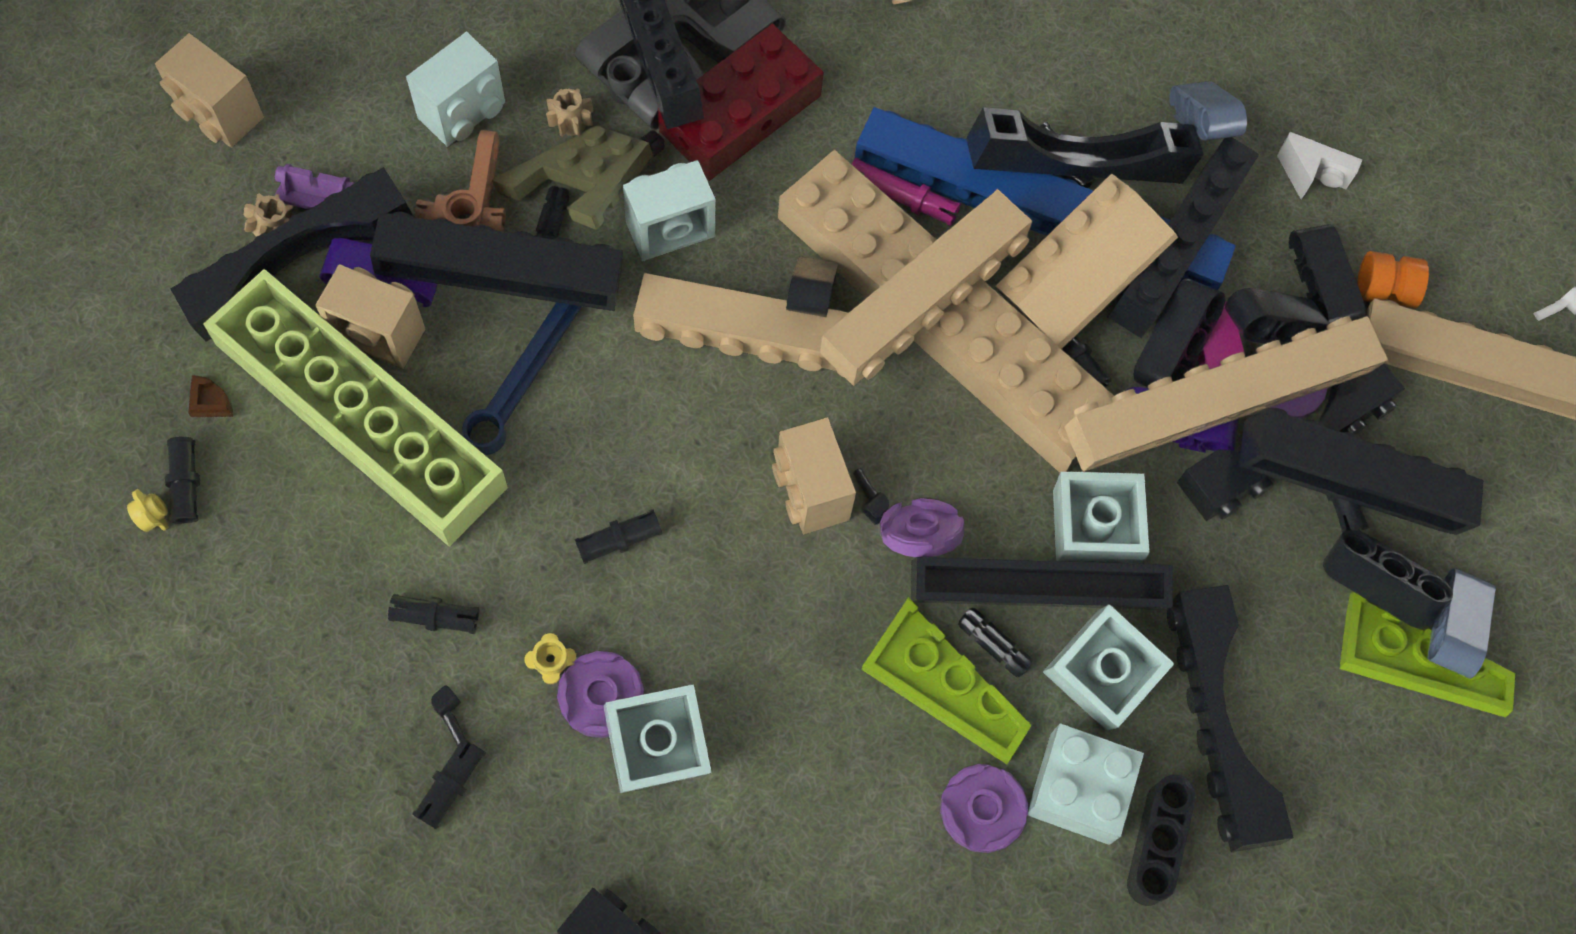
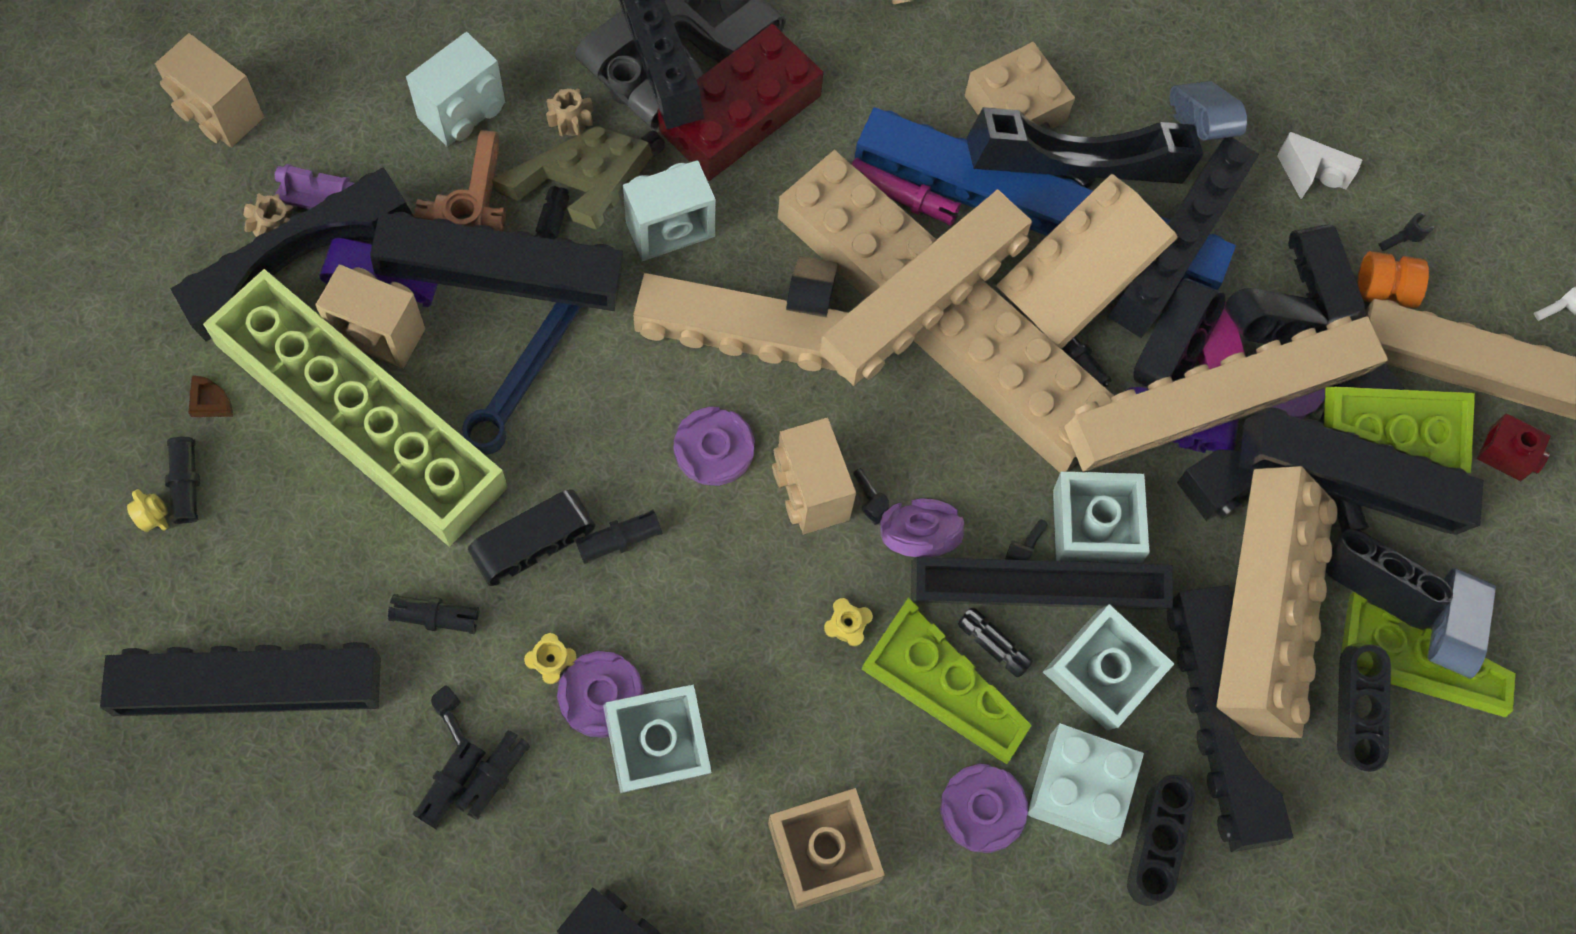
none -> black brick [100,642,381,717]
none -> black pin [454,730,530,820]
none -> black beam [468,489,596,586]
none -> medium lavender tile [673,407,755,486]
none -> tan brick [768,788,885,910]
none -> light yellow plate [824,598,873,647]
none -> tan brick [965,42,1075,129]
none -> black hand [1005,519,1048,560]
none -> tan brick [1216,466,1337,738]
none -> lime wing [1324,387,1475,474]
none -> black beam [1337,643,1391,772]
none -> black hand [1378,213,1434,251]
none -> dark red brick [1476,413,1551,482]

